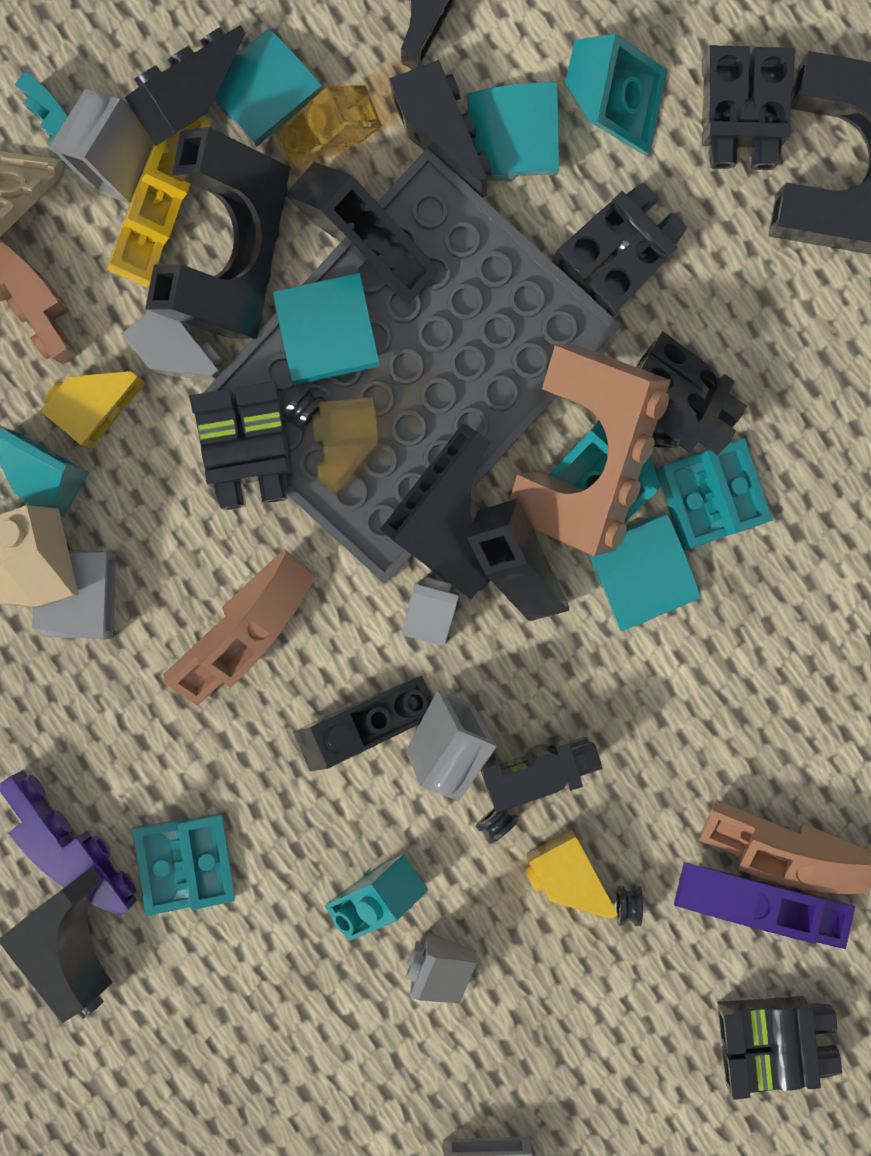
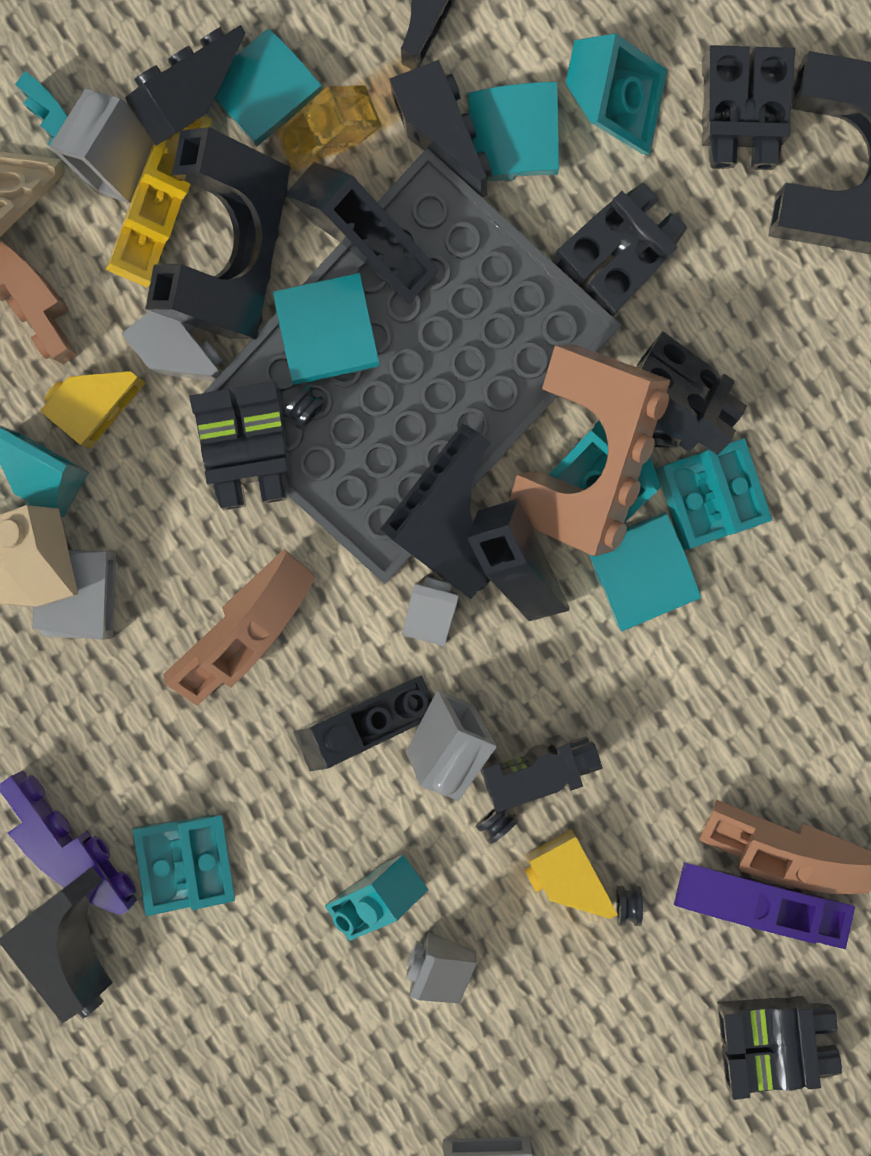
clear yellow slope [313,397,380,495] -> none

